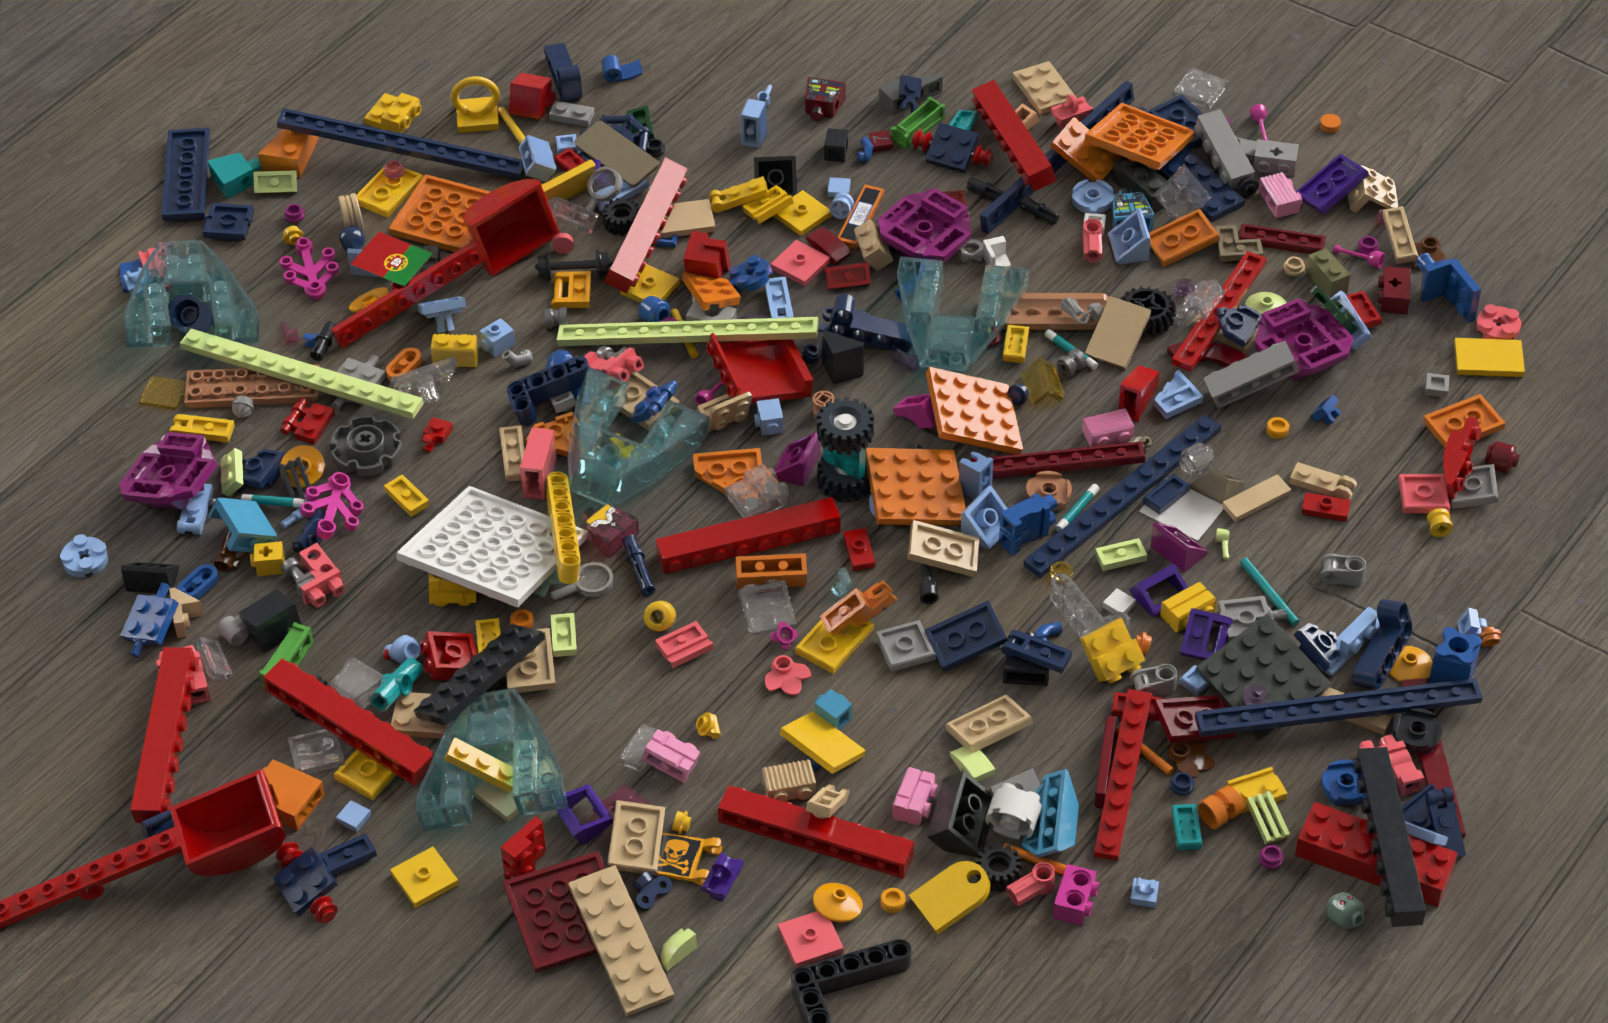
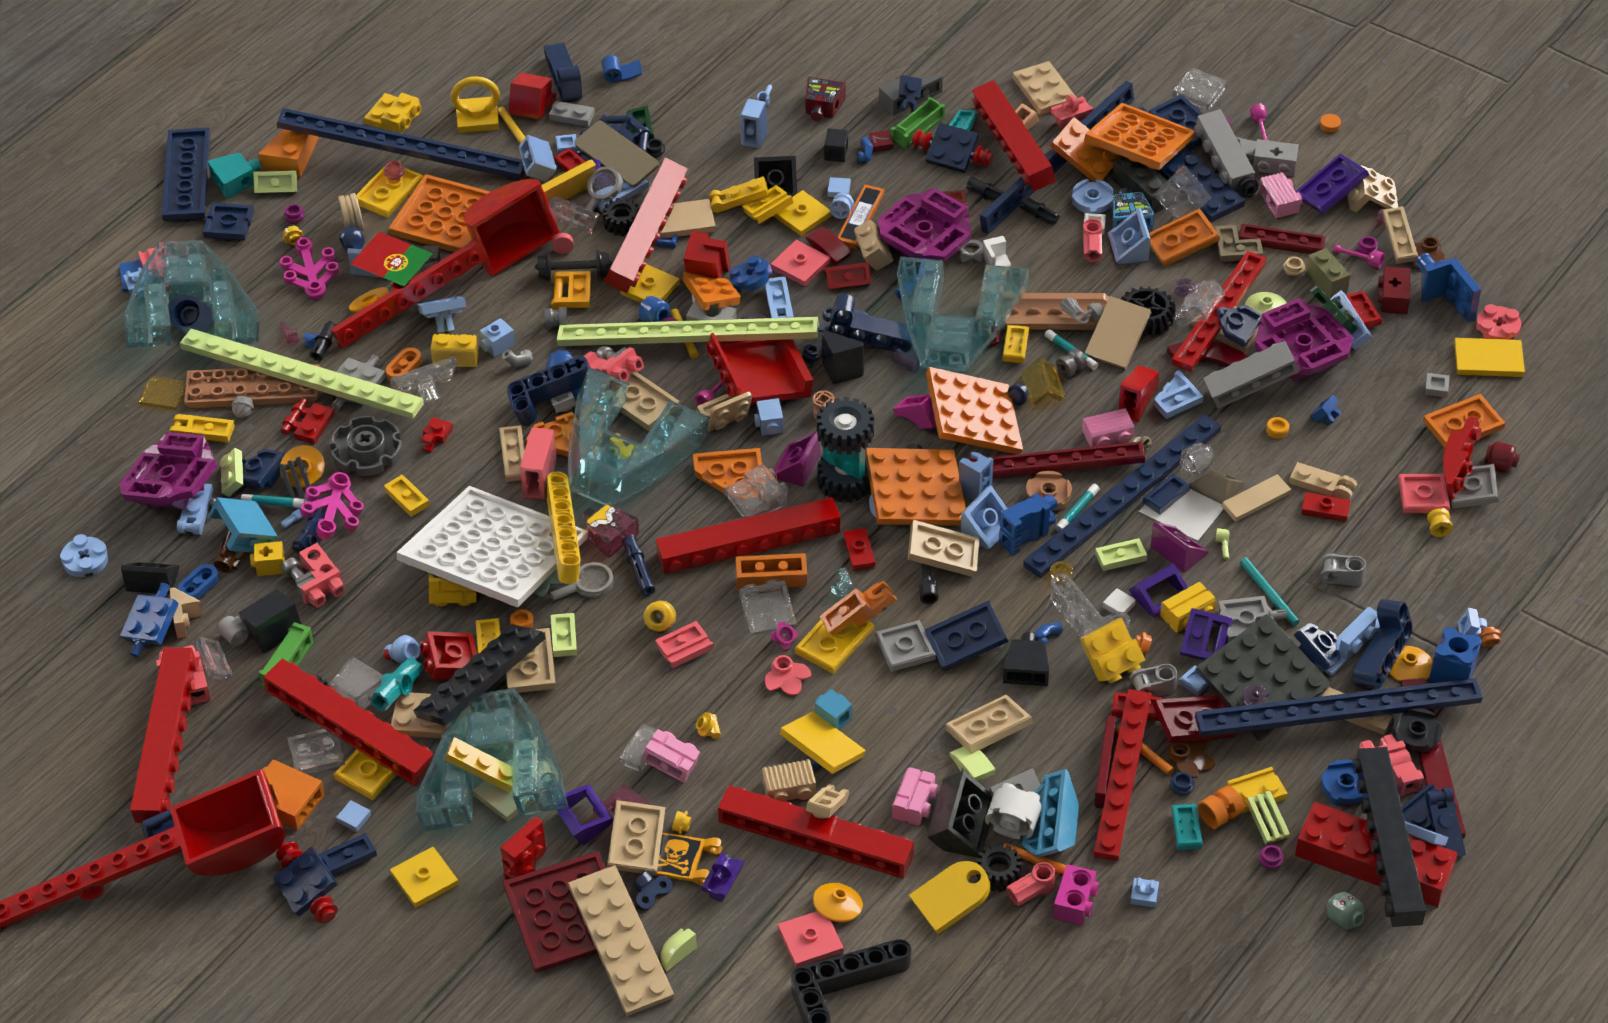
blue plate [630,380,678,424] -> none
light orange tile [880,888,906,913] -> none
dark blue plate [1001,630,1072,674] -> none

